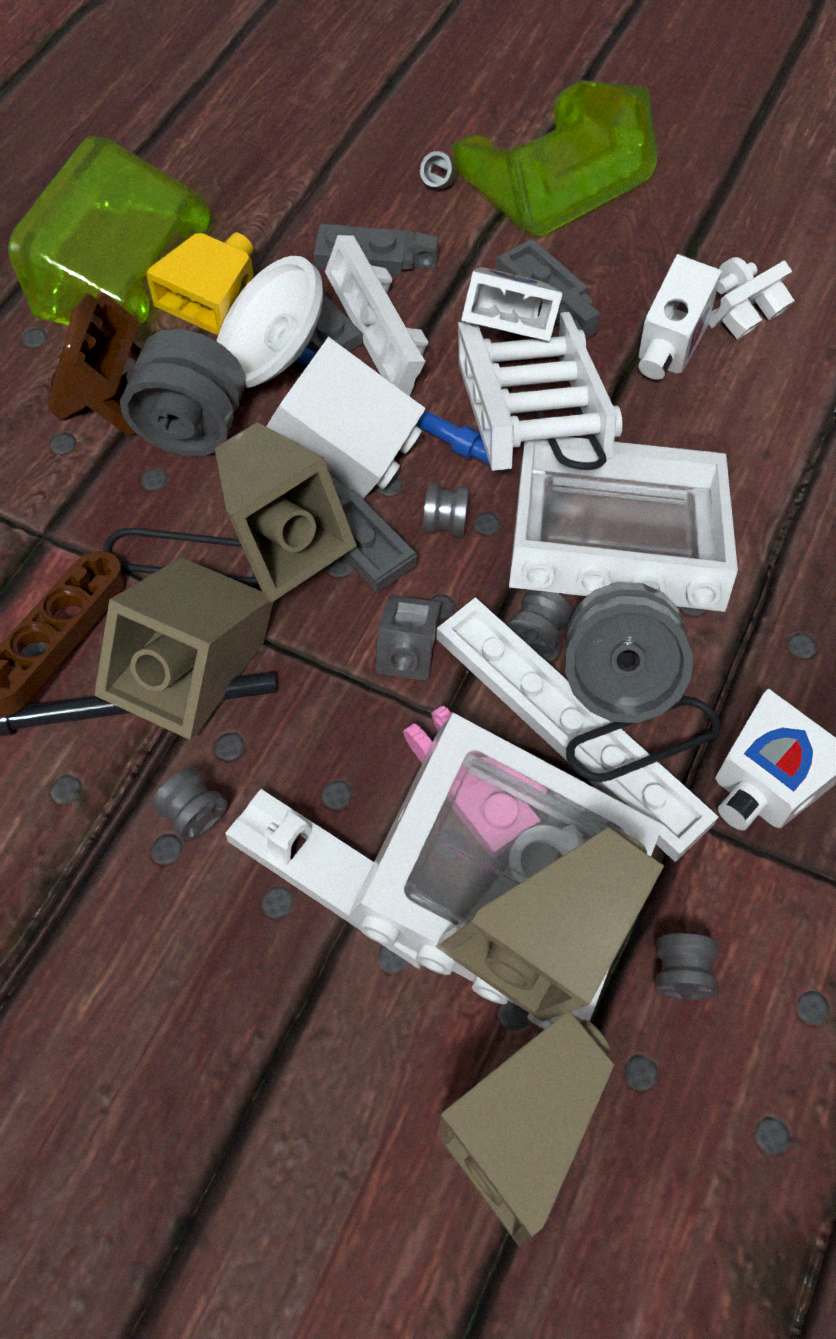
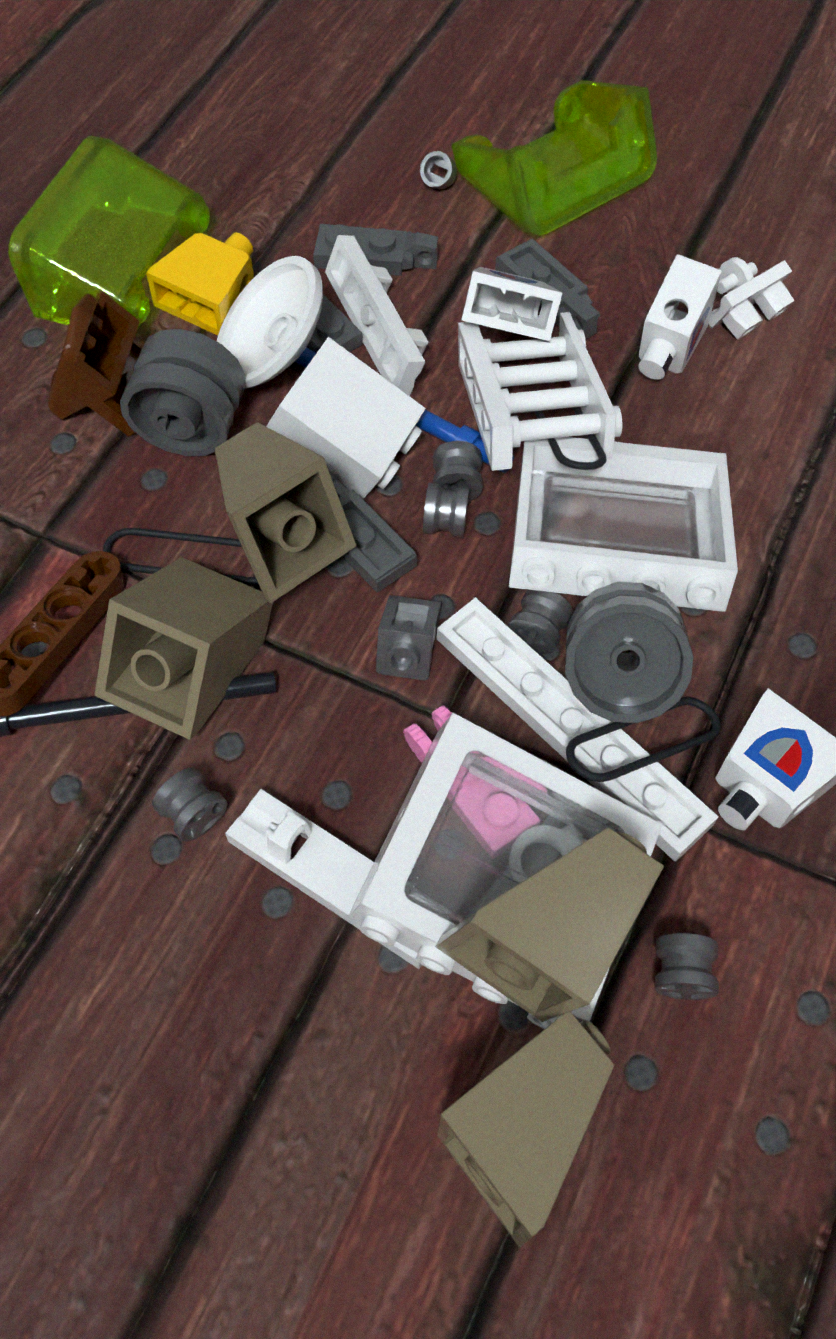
none -> flat silver wheel [433,441,483,502]

